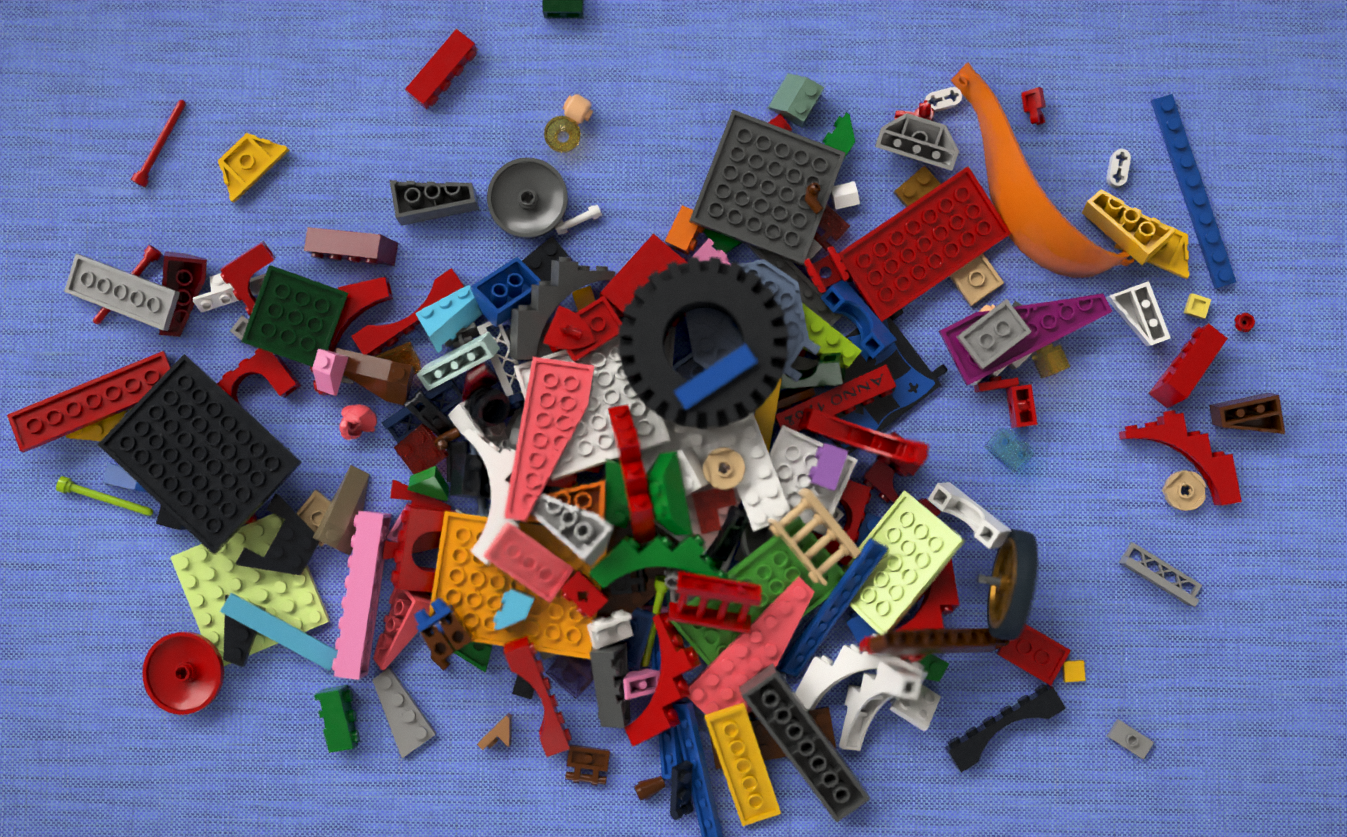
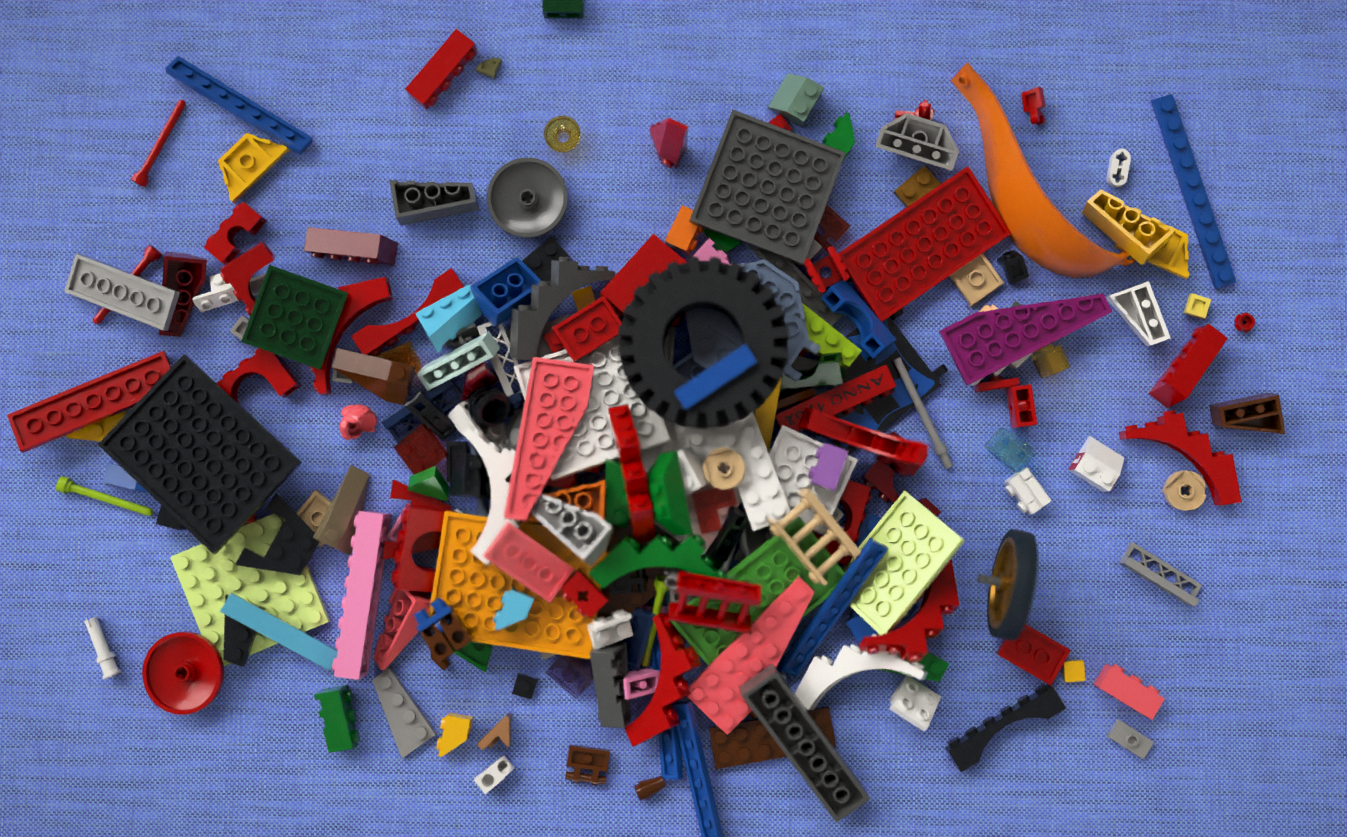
bright pink slope [312,349,348,396] -> none
reddish brown arm [435,428,461,450] -> none
red arch [504,636,572,757] -> none
red shield [543,305,595,350] -> none
white bar [556,205,602,235] -> none
light nougat head [562,94,593,124] -> none
black plate [670,760,693,820] -> none
yellow plate [704,702,781,826] -> none
reddish brown arm [805,182,824,214] -> none
white piece [830,181,860,210] -> none
white arch [839,660,922,751] -> none
reddish brown beam [869,628,1010,656] -> none
white beam [924,87,962,112] -> none
white arch [928,482,1011,549] -> none
light grey plate [956,299,1032,369] -> none
none -> white pin [84,617,121,679]
none -> blue plate [165,56,312,155]
none -> red arch [204,202,267,265]
none -> yellow slope [436,712,473,757]
none -> white leg [474,755,514,794]
none -> olive tile [475,58,502,79]
none -> red wedge [650,118,688,168]
none -> light grey bar [893,357,953,469]
none -> black bracket [997,251,1029,285]
none -> white brick [1004,467,1051,515]
none -> white slope [1068,436,1124,492]
none -> coral brick [1093,664,1165,720]

